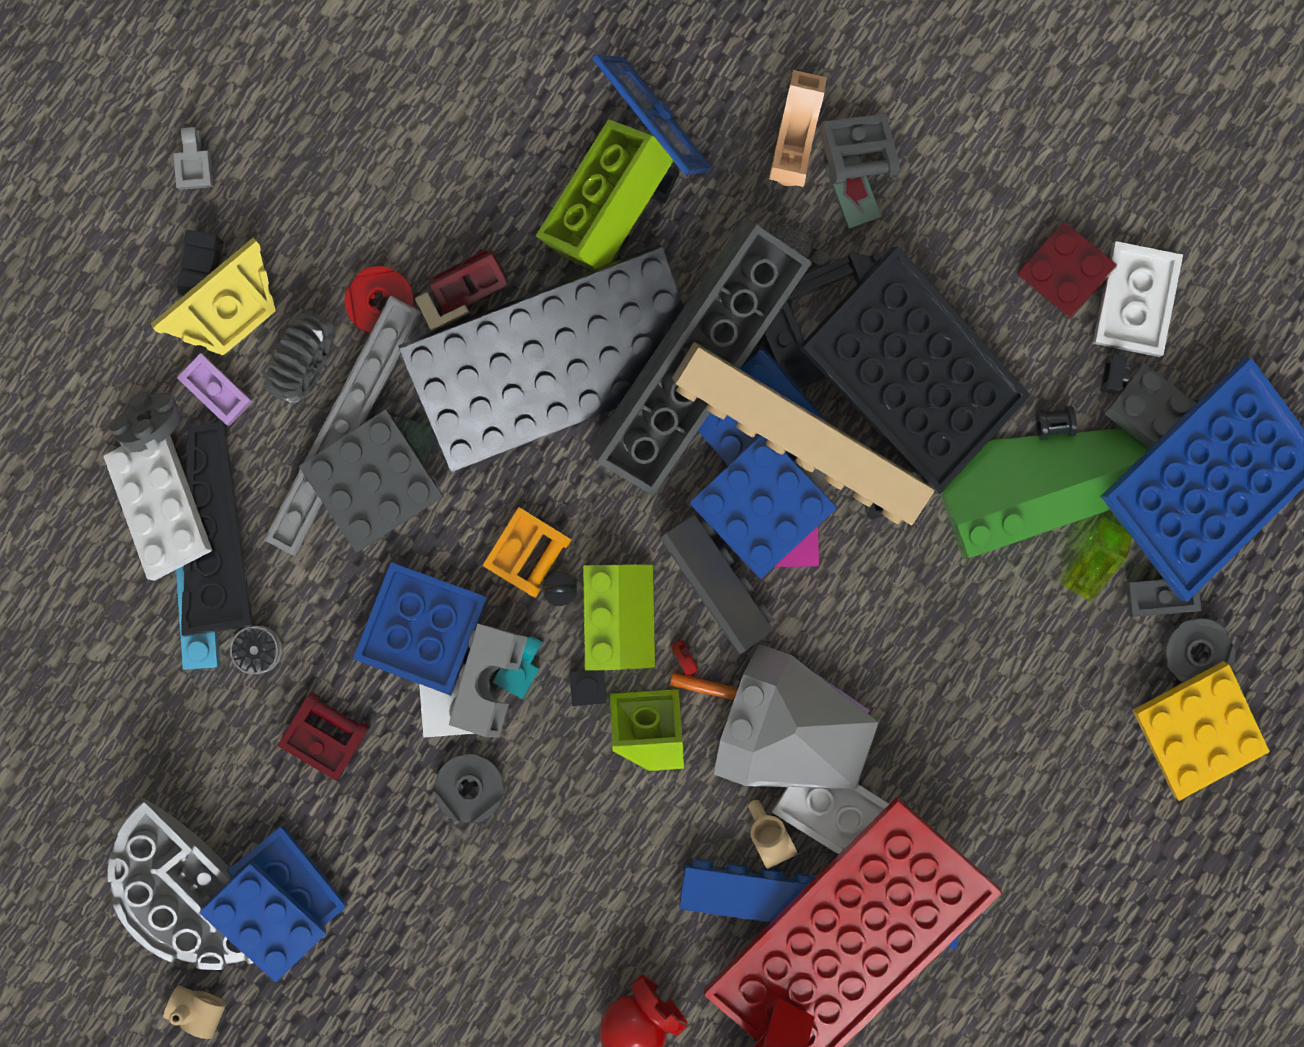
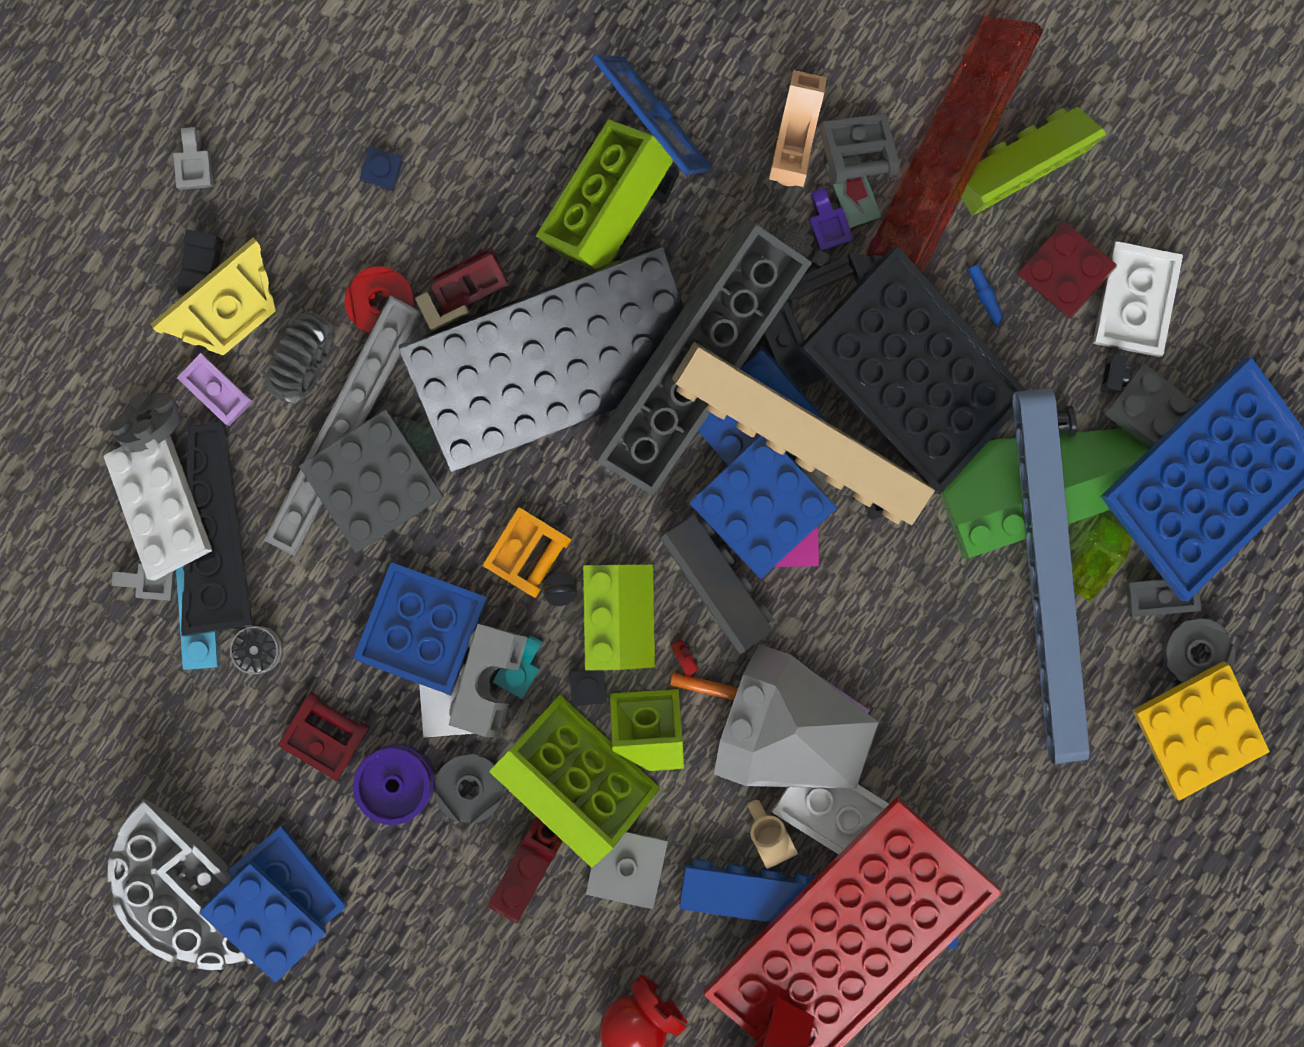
tan piece [163,985,226,1039] -> none
none -> light grey plate [111,563,176,601]
none -> dark purple wheel [353,743,436,826]
none -> dark blue plate [359,146,404,191]
none -> dark red slope [487,816,563,923]
none -> lime slope [489,694,660,868]
none -> light grey plate [586,831,668,909]
none -> dark purple plate [809,188,854,252]
none -> clear red plate [866,17,1044,274]
none -> lime slope [952,107,1106,216]
none -> blue piece [967,263,1004,328]
none -> sand blue beam [1012,387,1089,765]

